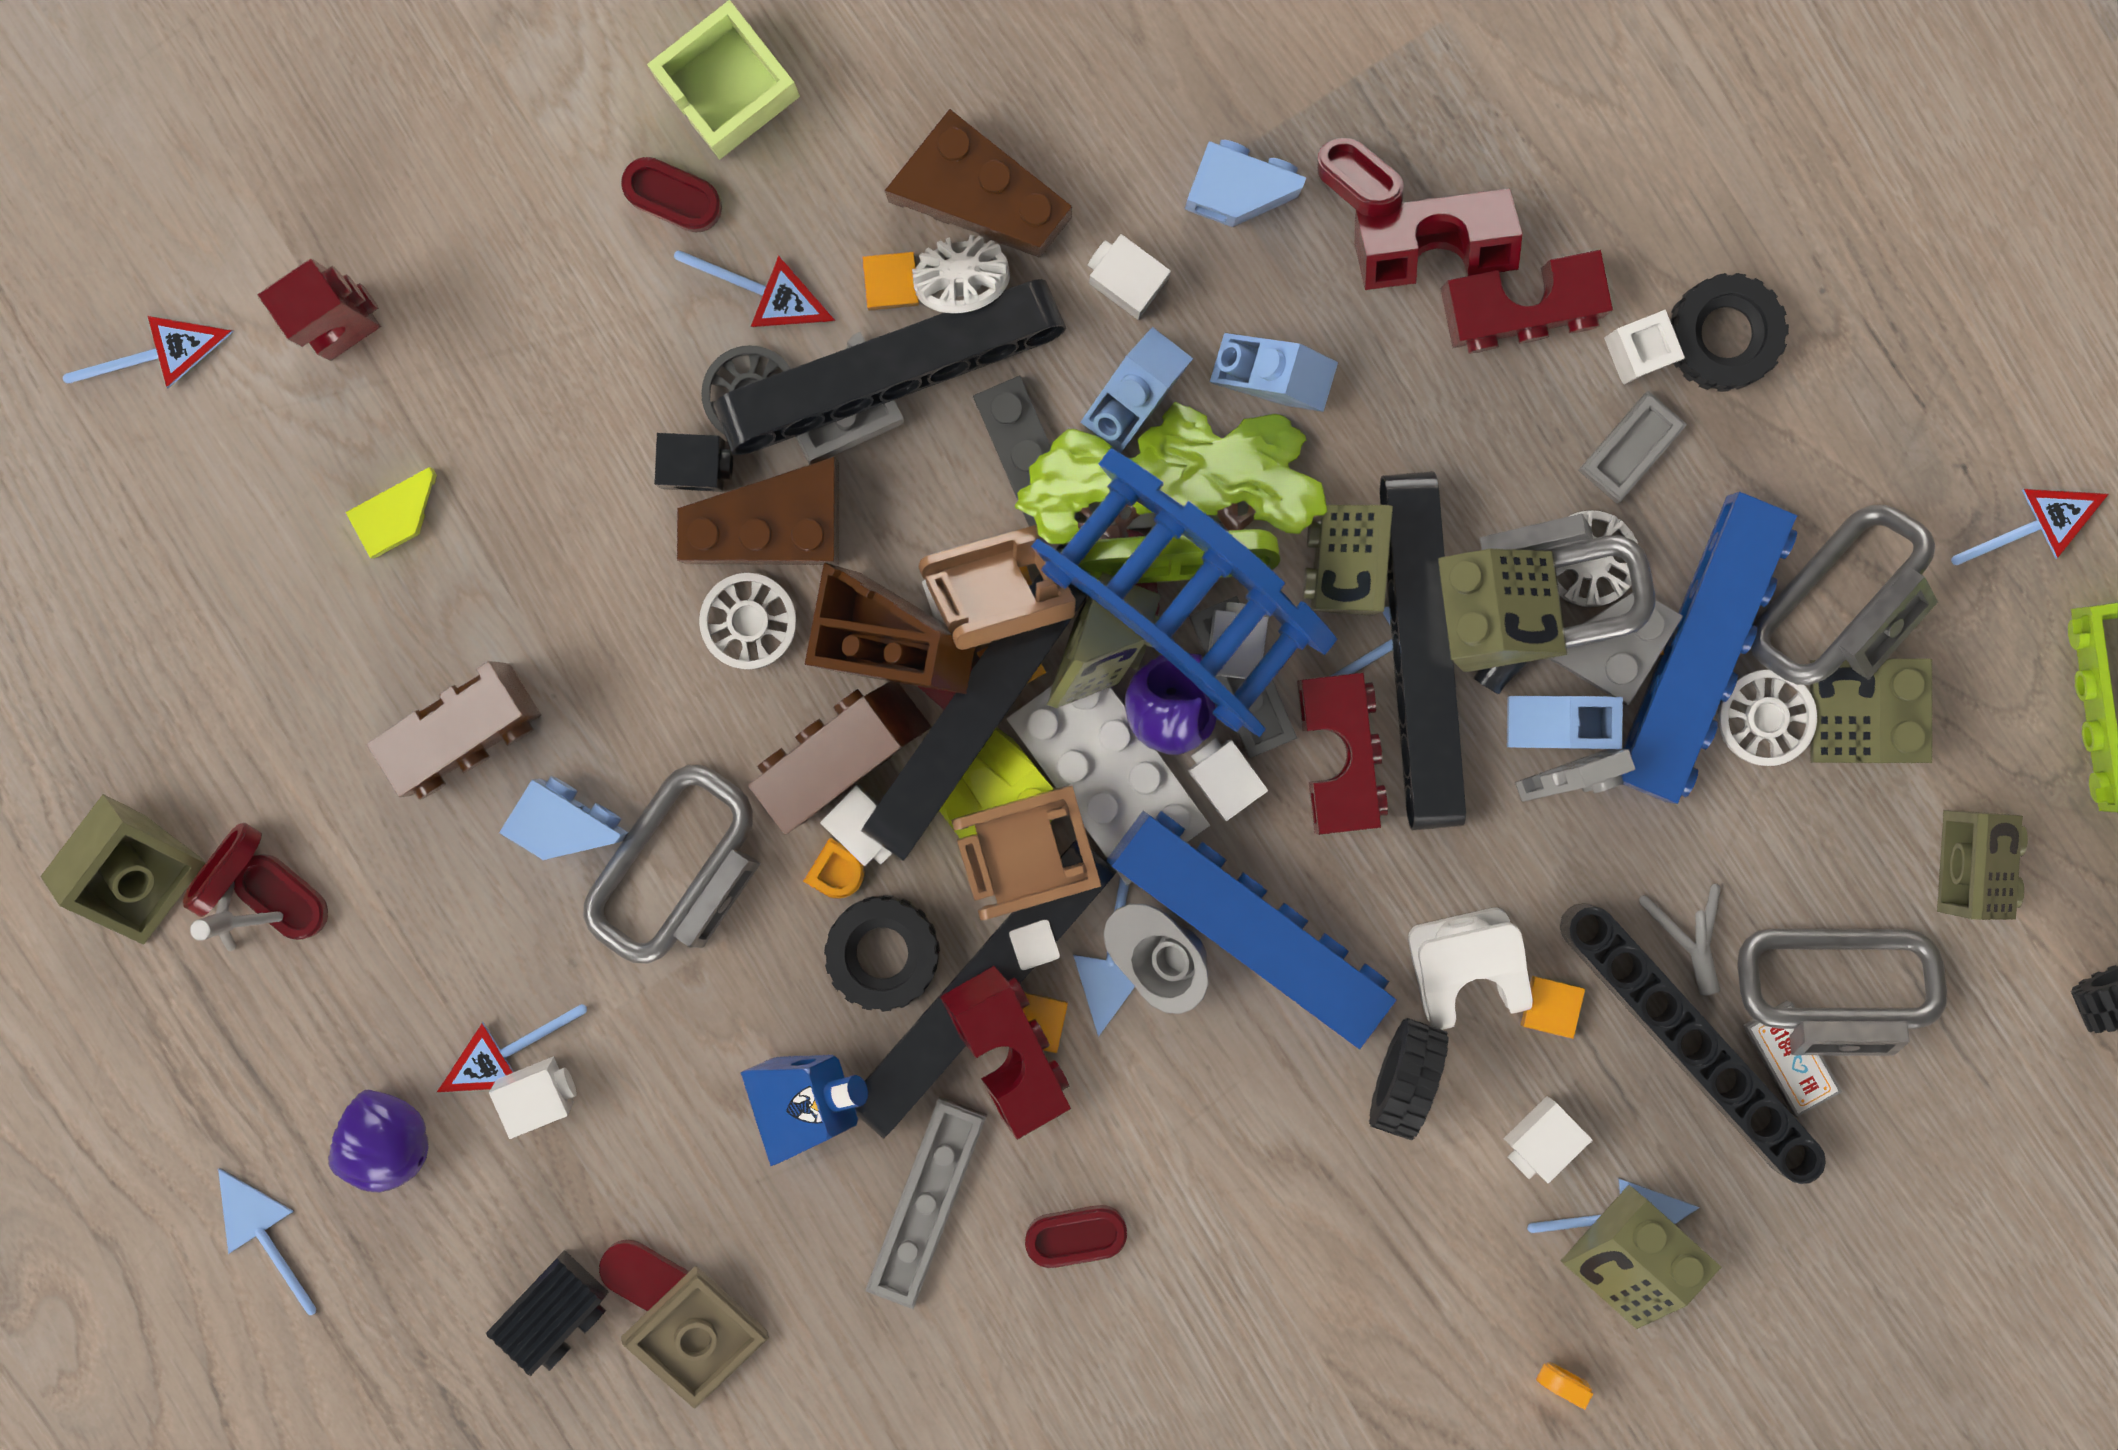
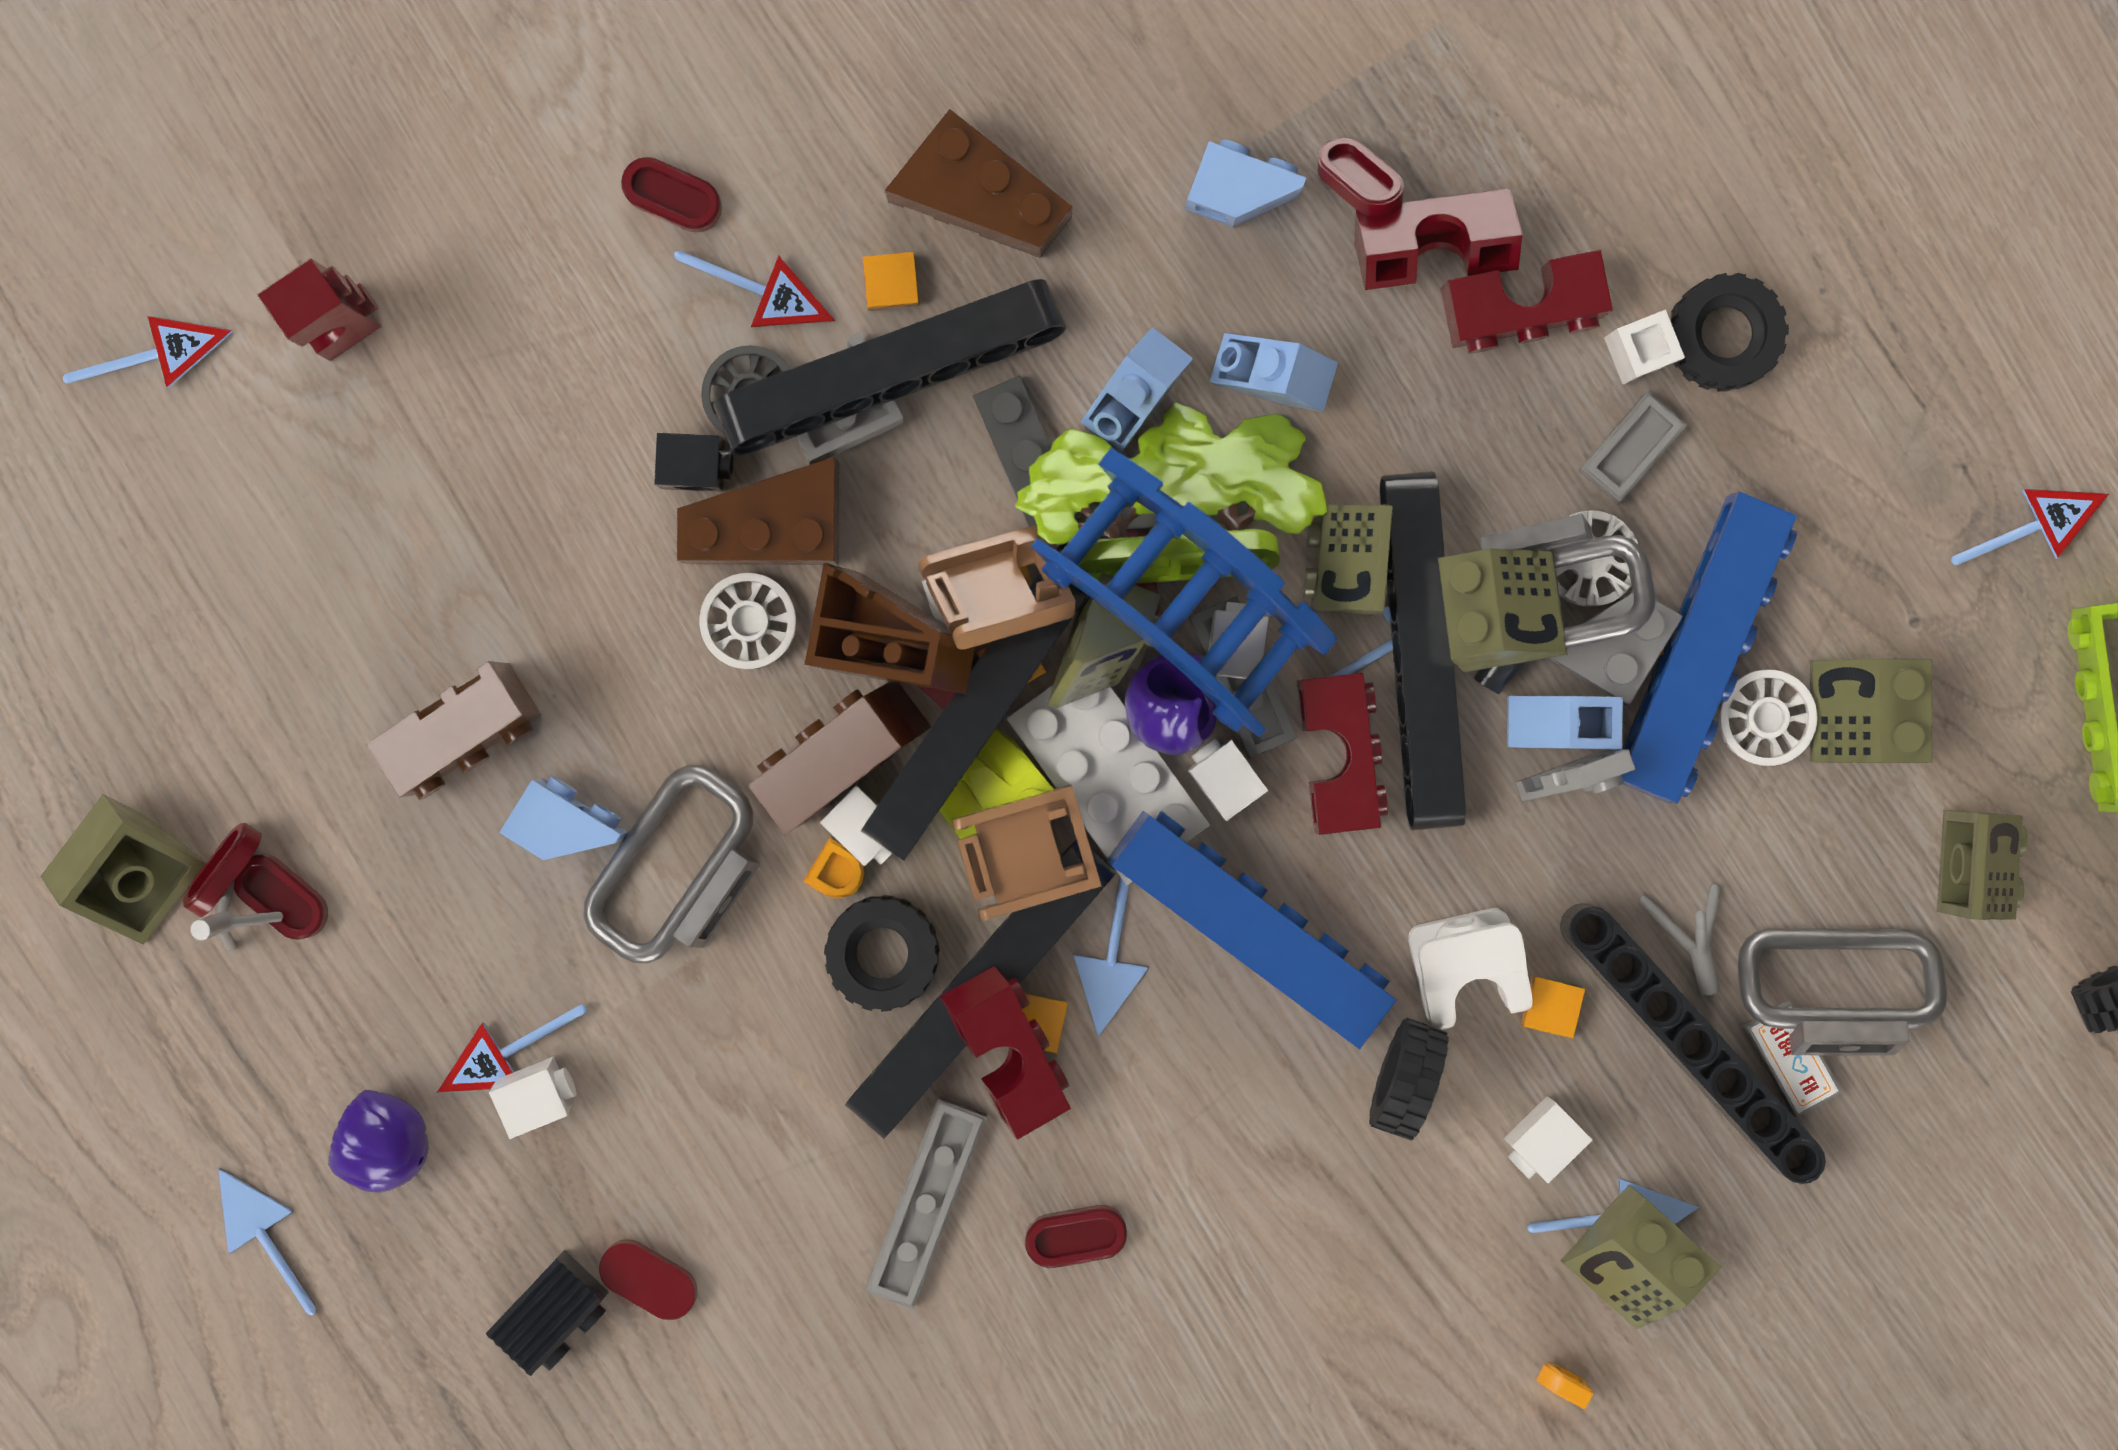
neon yellow tile [345,467,437,559] -> none
dark tan tile [621,1266,769,1409] -> none
yellowish green piece [647,0,800,160] -> none
blue torso [740,1055,868,1166] -> none
white wheel [912,235,1010,313] -> none
white sticker [1009,920,1060,970] -> none
white brick [1087,234,1171,320] -> none
light grey piece [1103,904,1209,1014] -> none
flat silver bar [1751,505,1938,685] -> none

